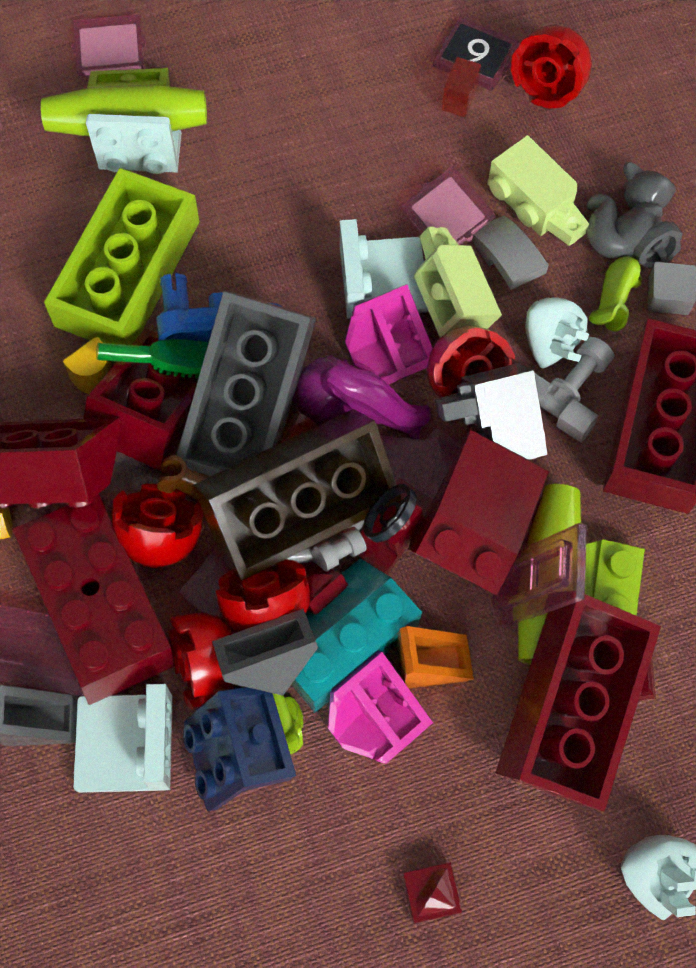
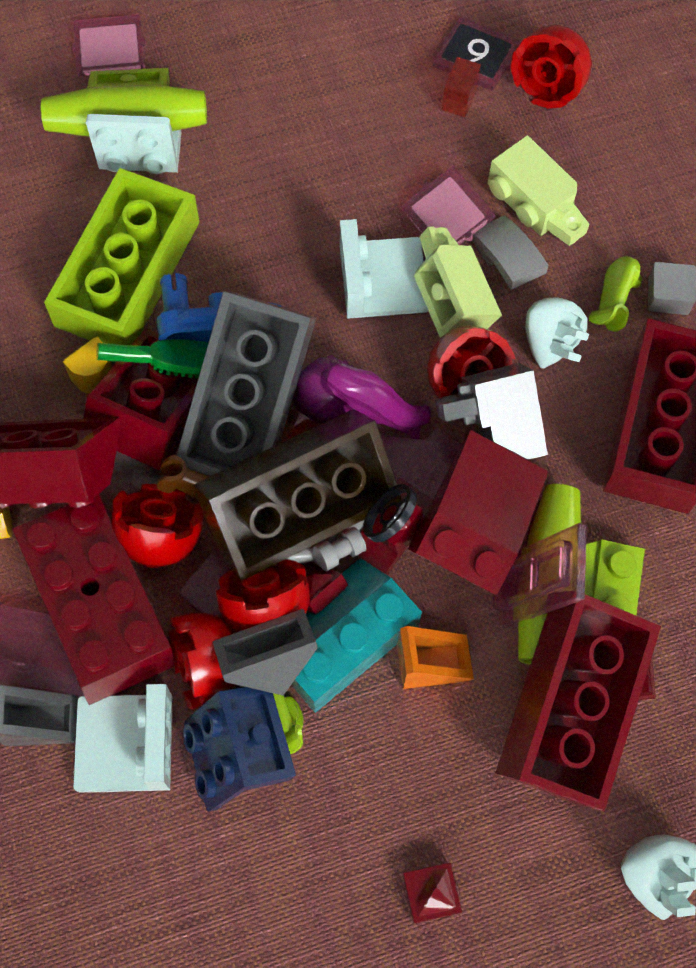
dark pink slope [327,651,433,764] -> none
dark pink slope [345,284,433,384] -> none
light grey bar [534,337,614,443] -> none
dark grey animal [586,162,682,268] -> none

